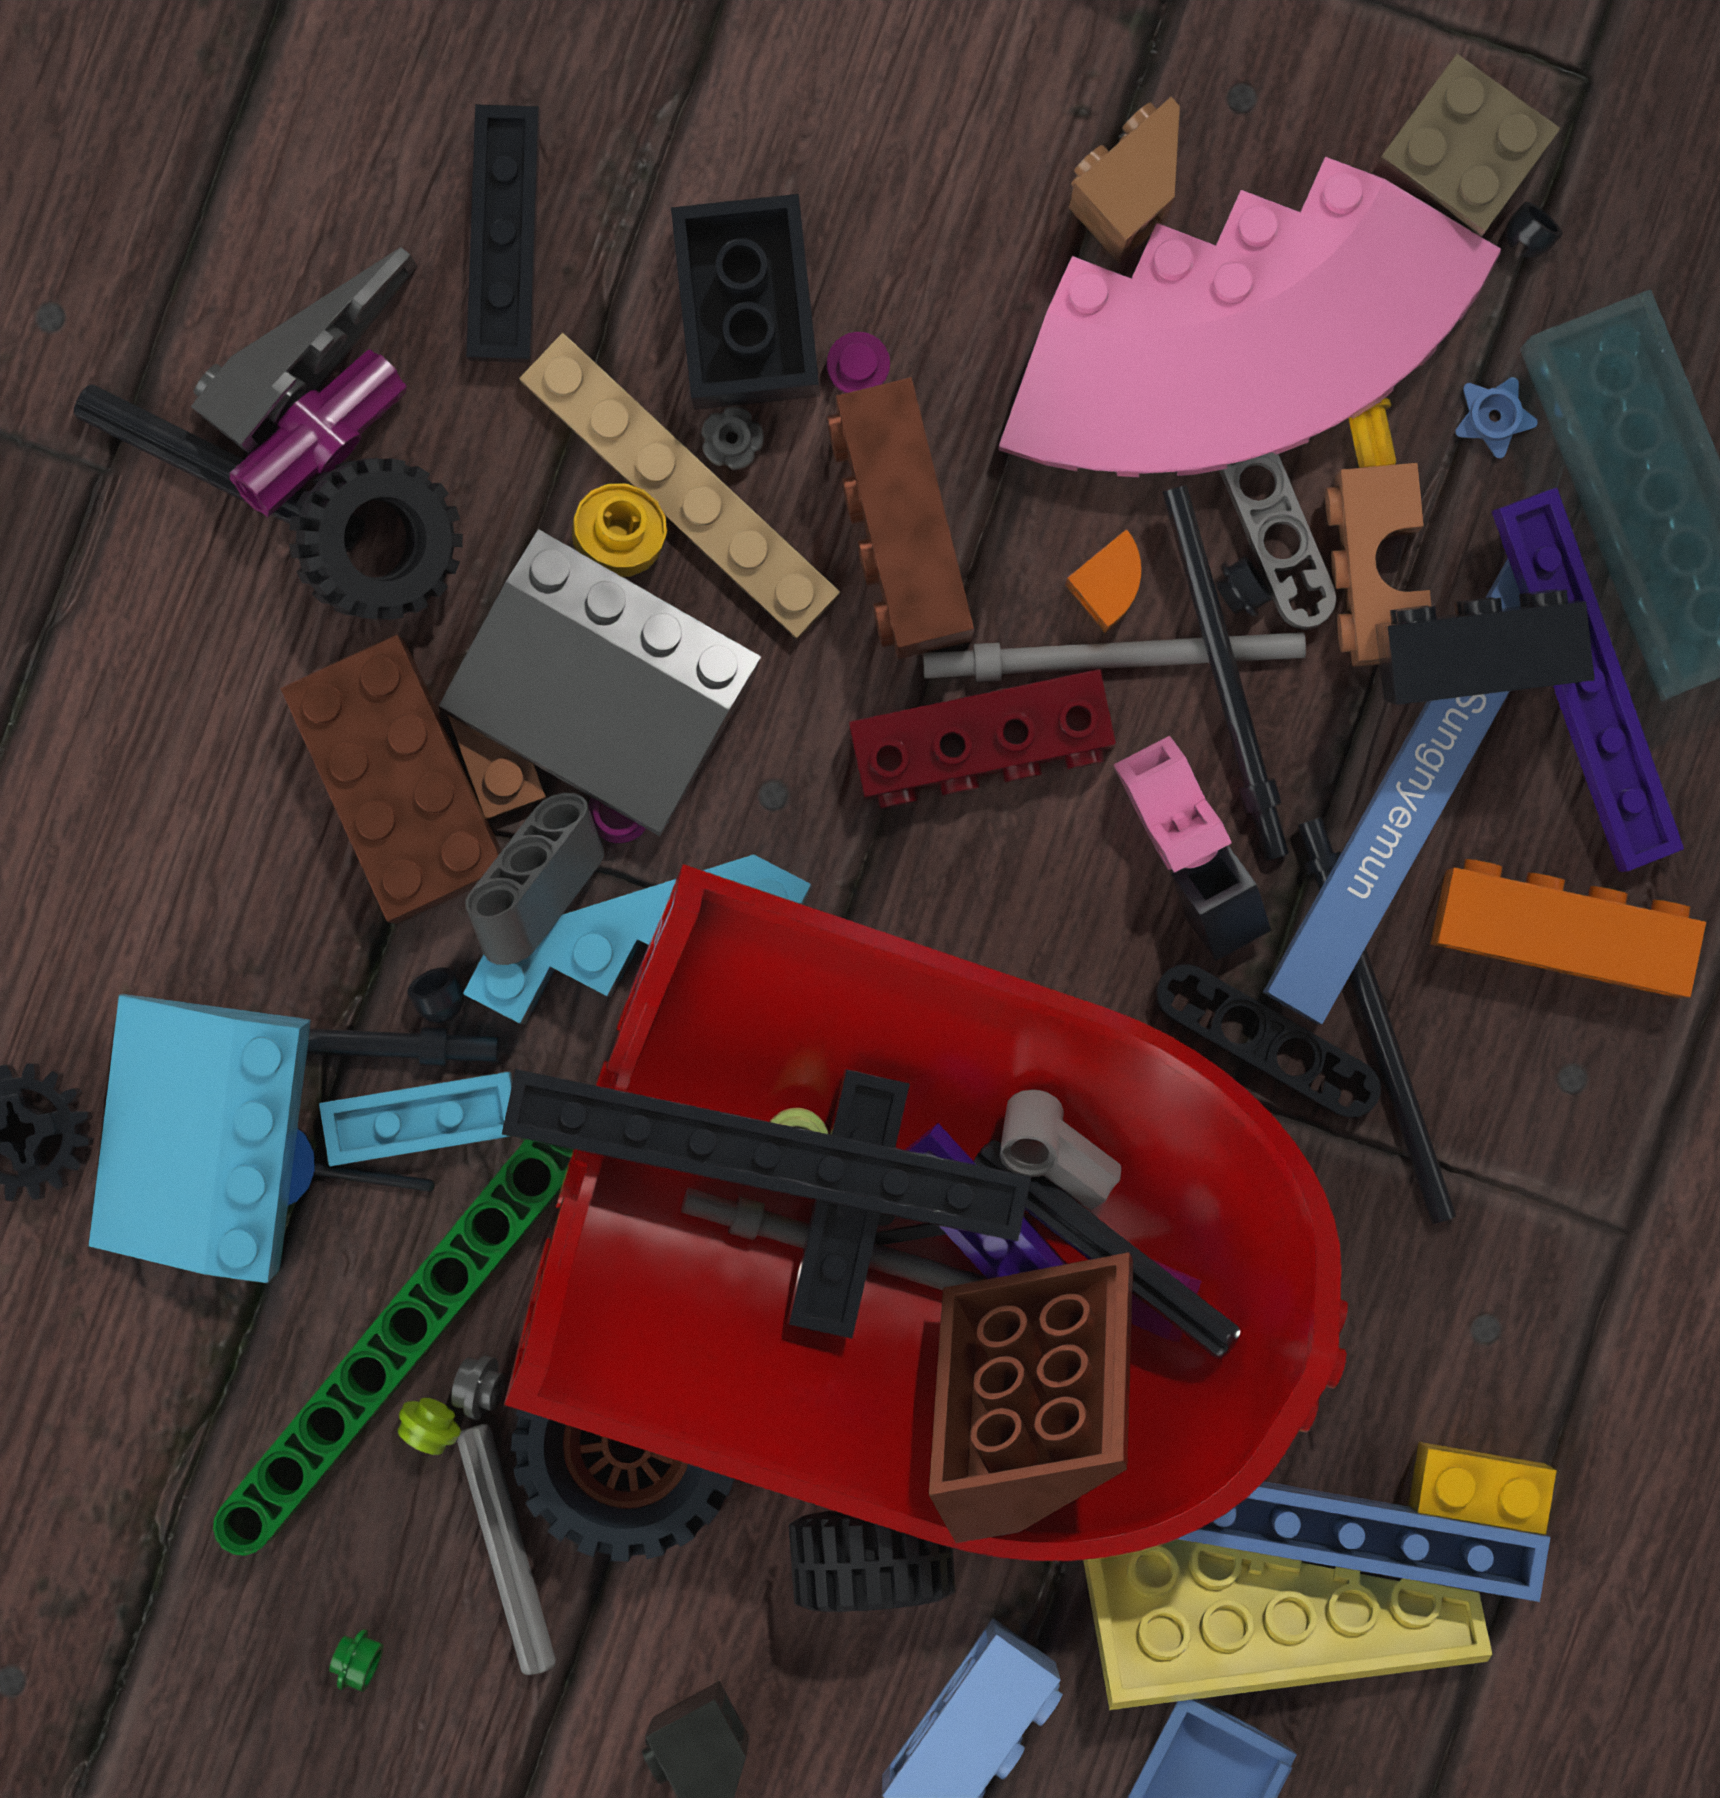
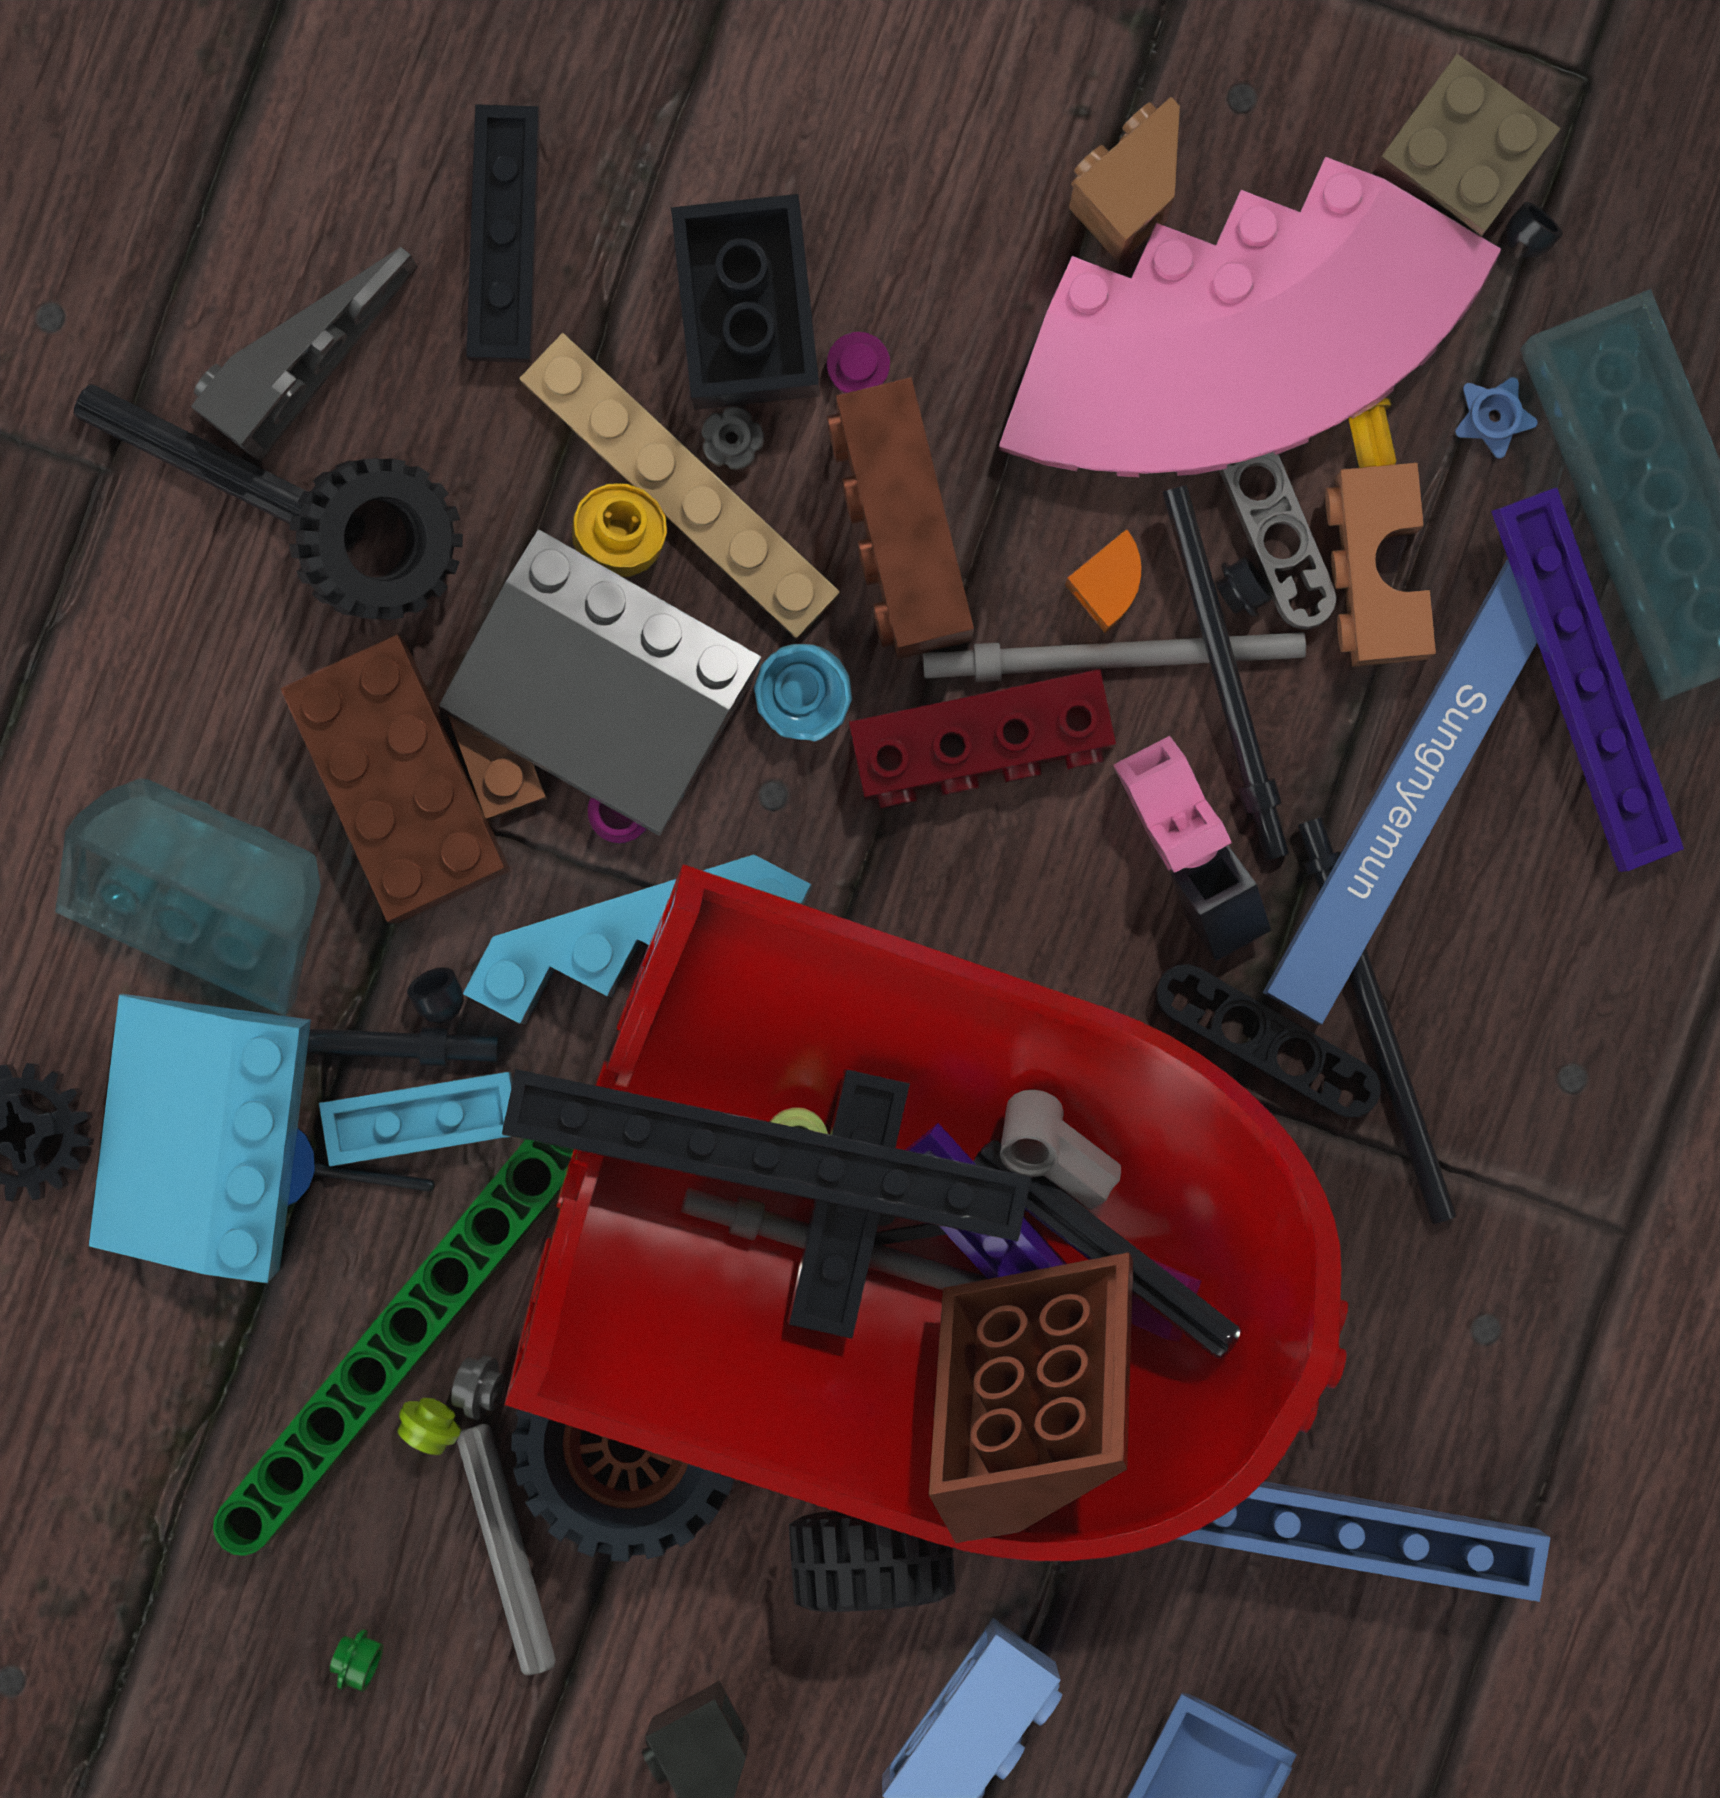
magenta piece [230,349,407,517] -> none
dark grey beam [465,793,604,965] -> none
light yellow wing [1083,1539,1493,1710] -> none
black brick [1375,589,1595,705] -> none
yellow brick [1408,1442,1557,1535] -> none
orange brick [1430,859,1706,998] -> none
none -> clear light blue windscreen [55,778,321,1016]
none -> medium azure hair [754,644,852,742]

